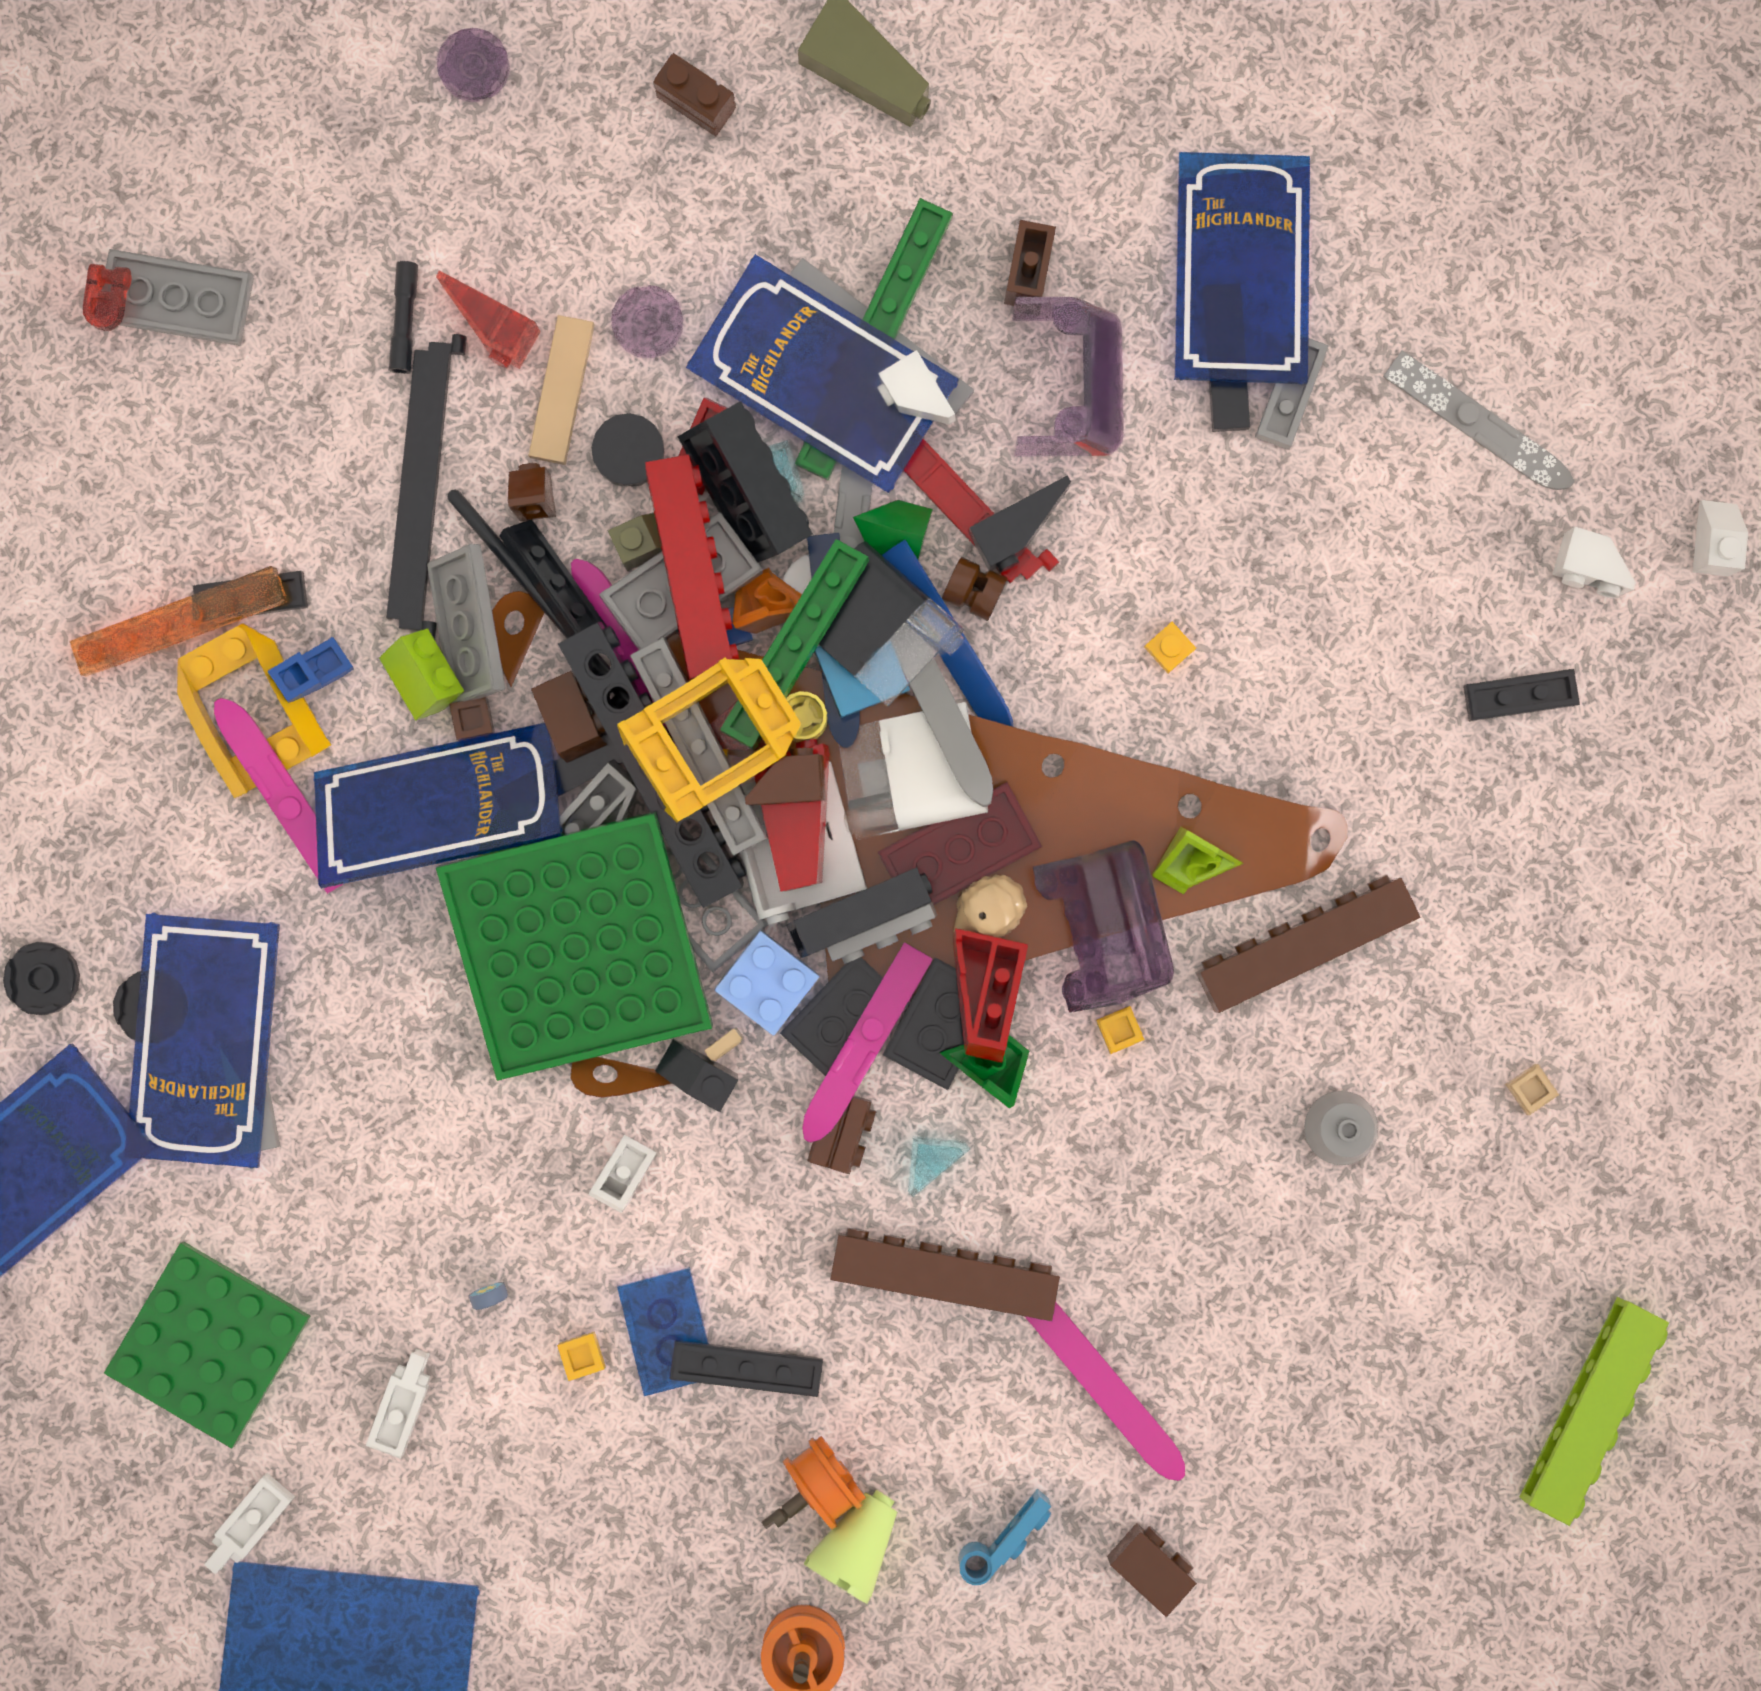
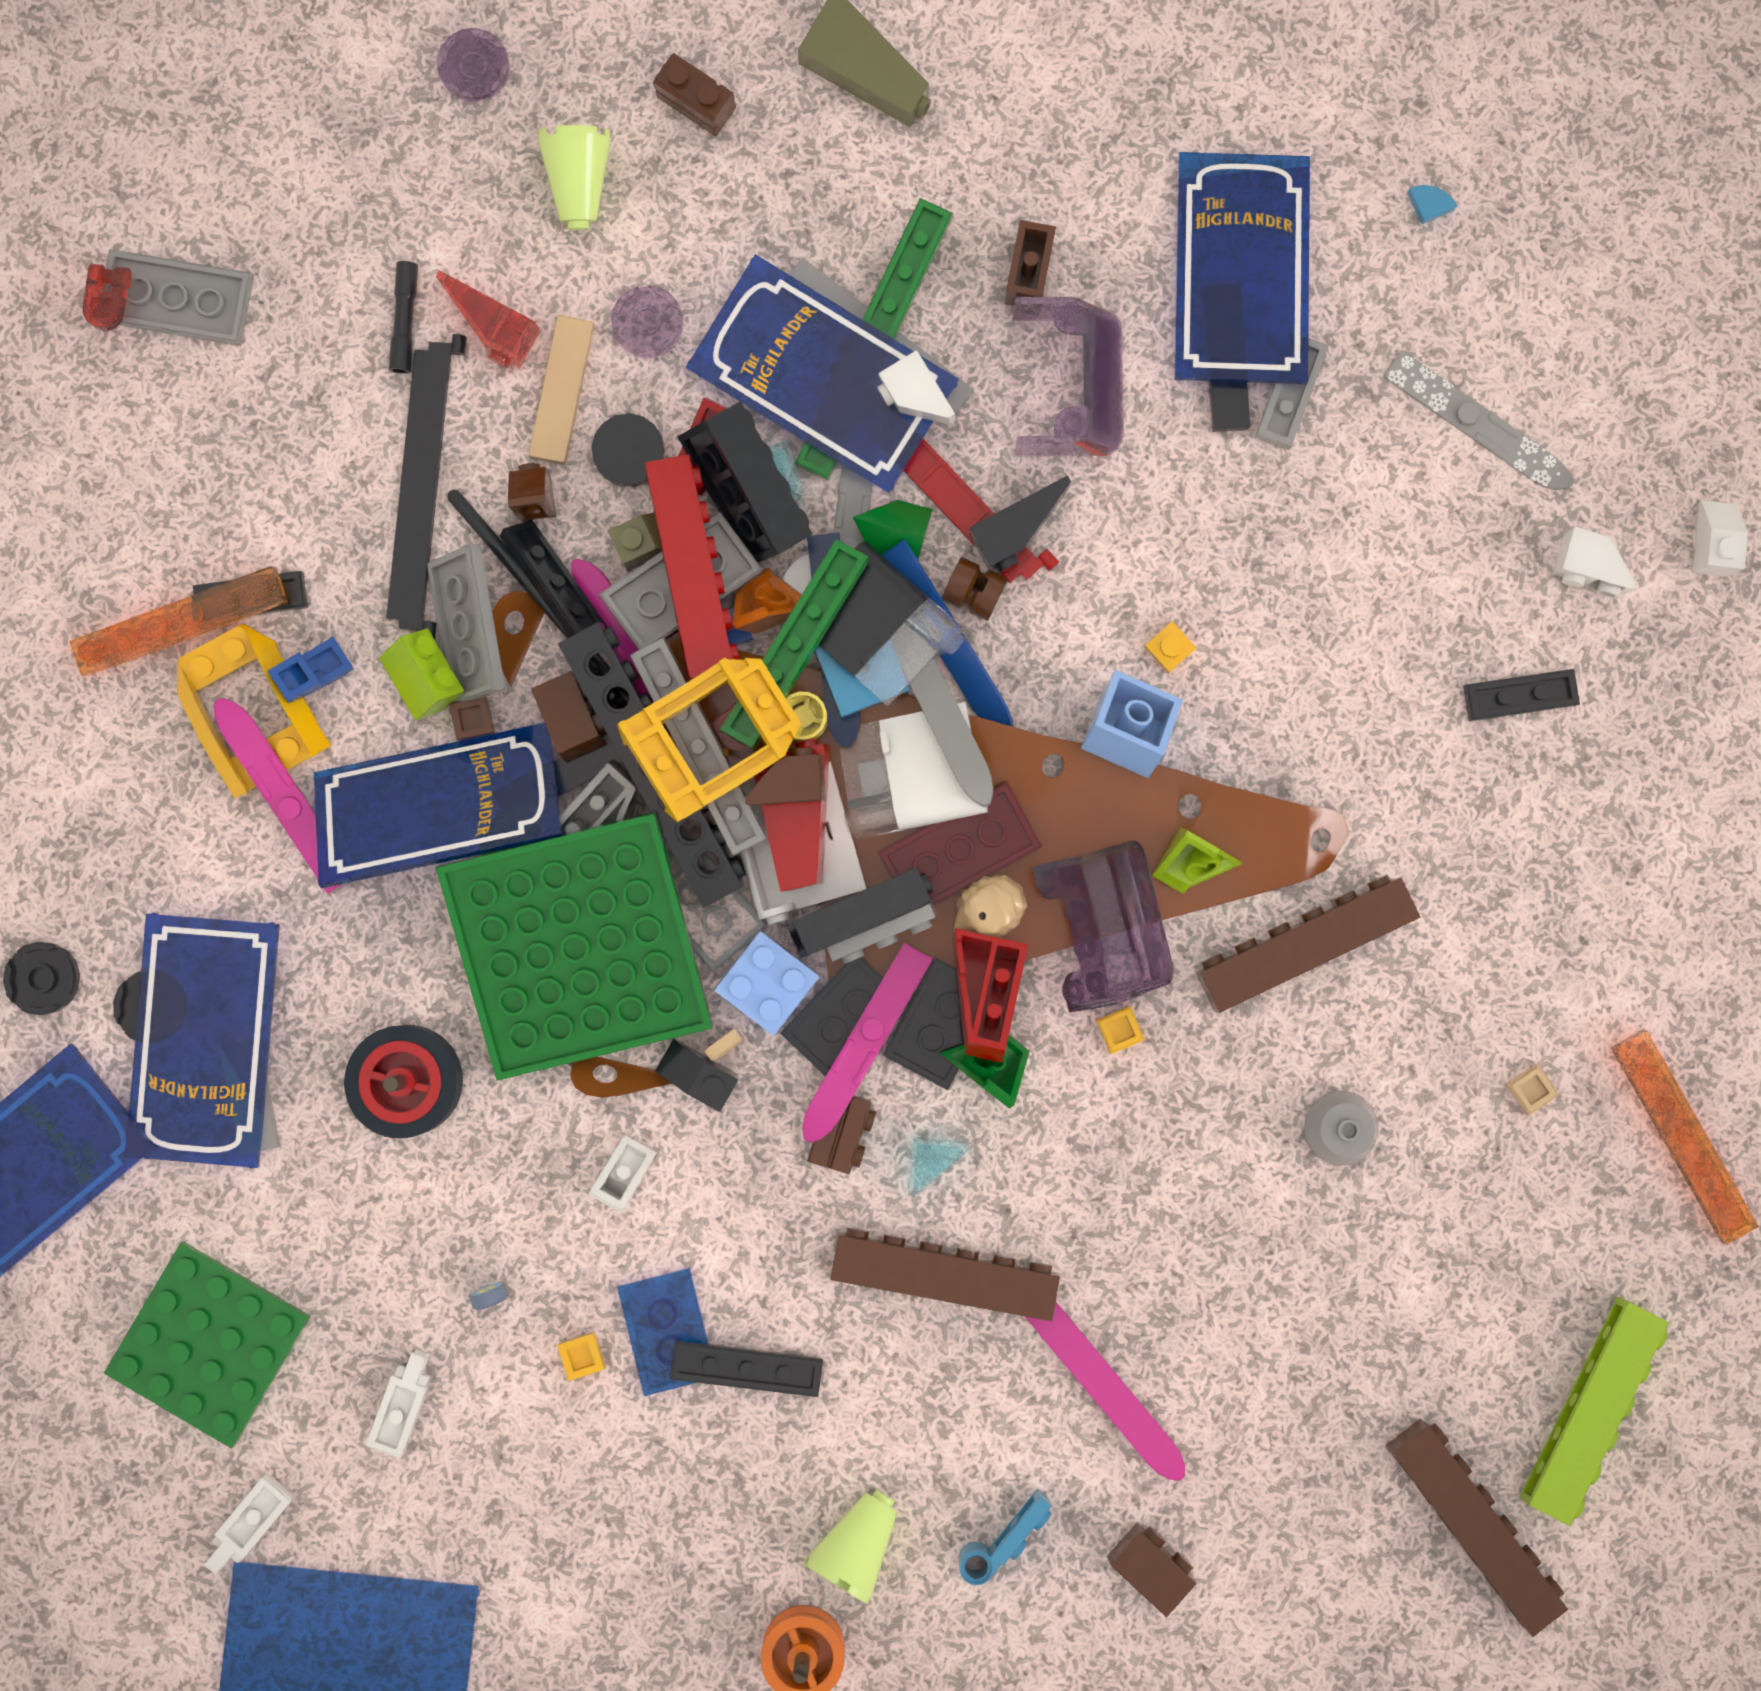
orange wheel [761,1436,866,1530] -> none
none -> wheel [344,1025,463,1139]
none -> yellowish green cone [537,125,611,231]
none -> light blue brick [1081,669,1183,778]
none -> reddish brown brick [1385,1418,1568,1637]
none -> dark azure tile [1407,185,1458,224]
none -> clear orange plate [1611,1030,1759,1245]

